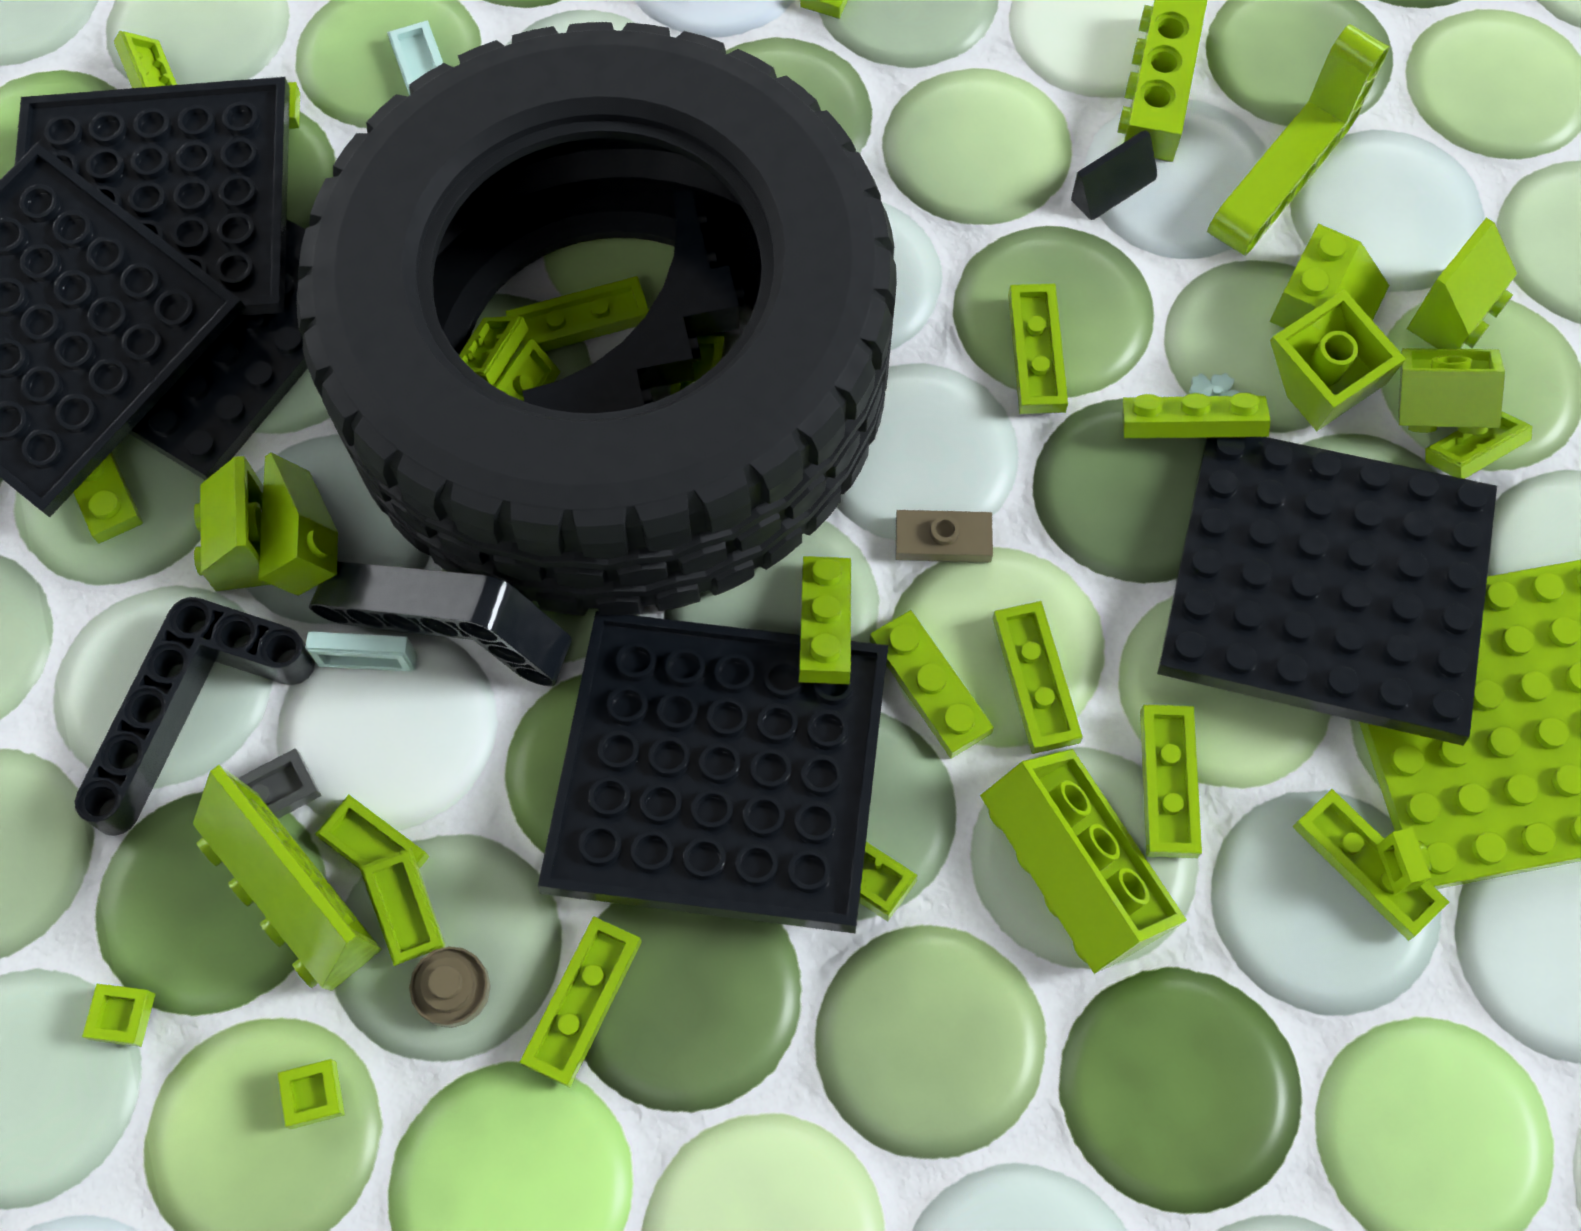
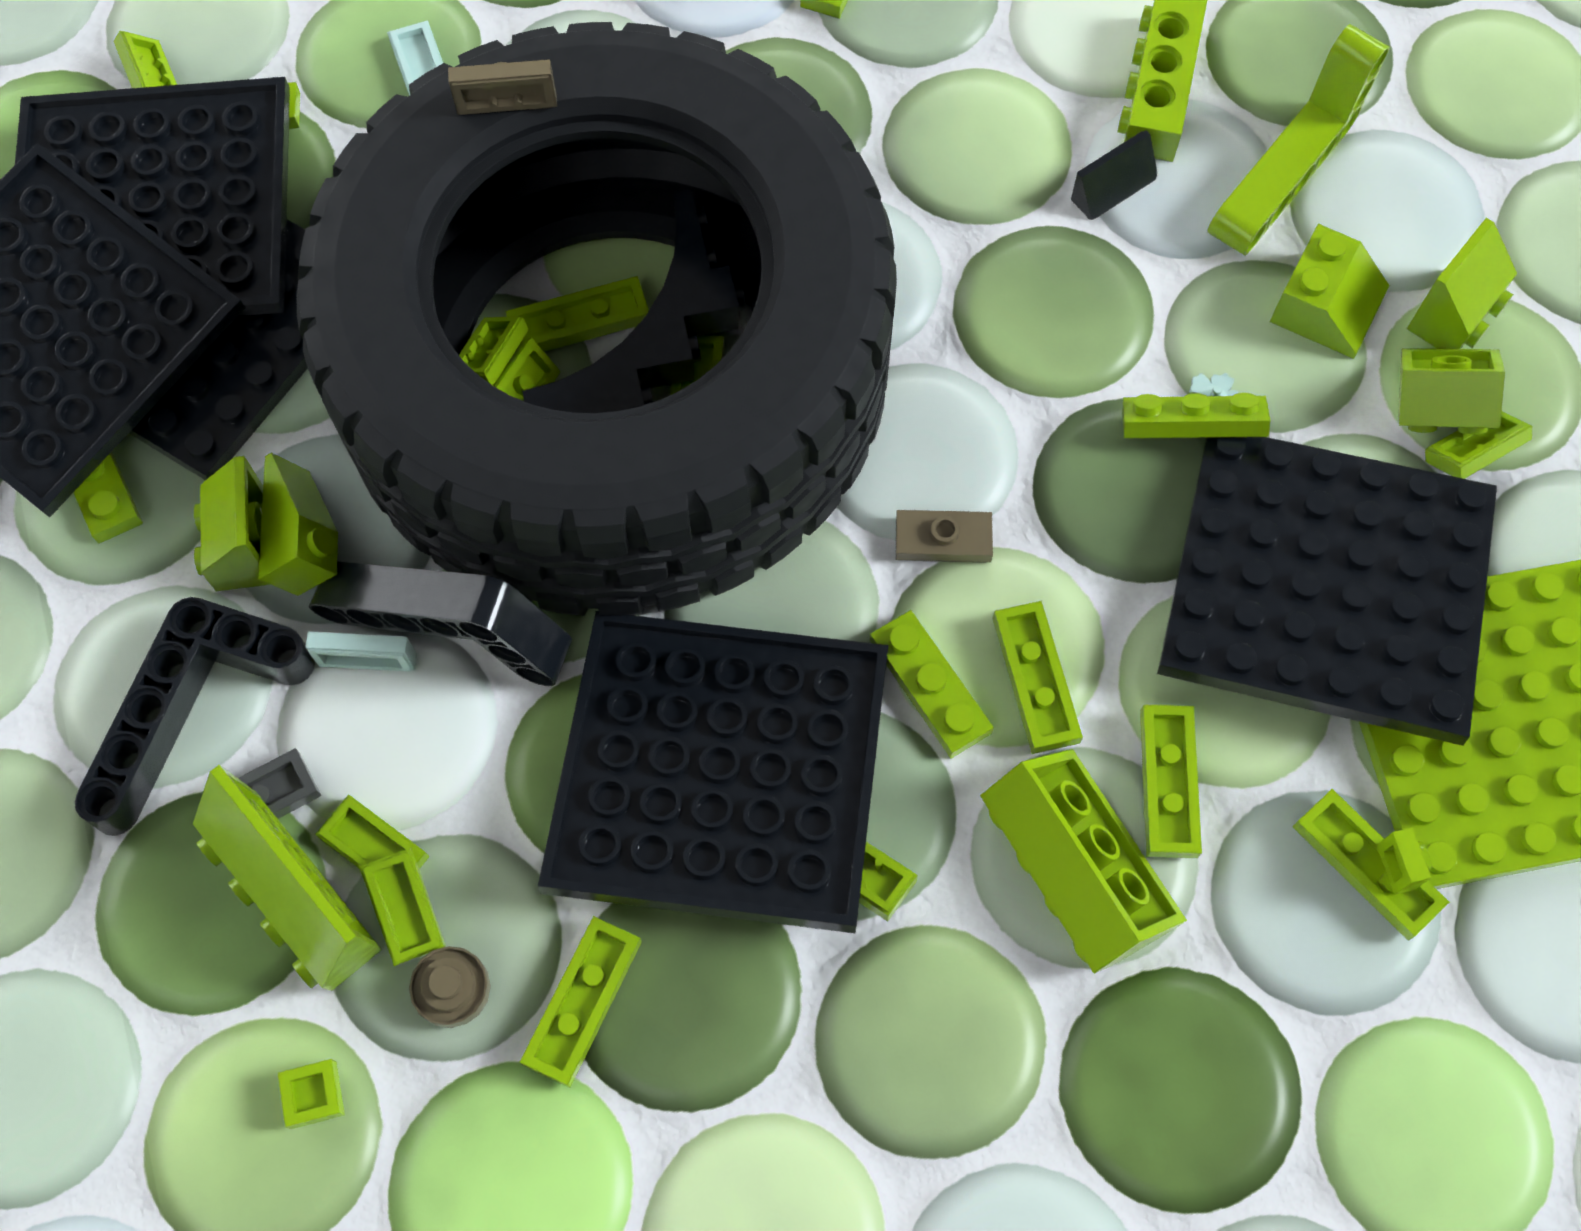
lime plate [82,983,155,1047] -> none
lime plate [799,556,851,684] -> none
lime plate [1008,283,1068,414] -> none
lime slope [1270,289,1406,432] -> none
none -> dark tan plate [448,59,557,115]

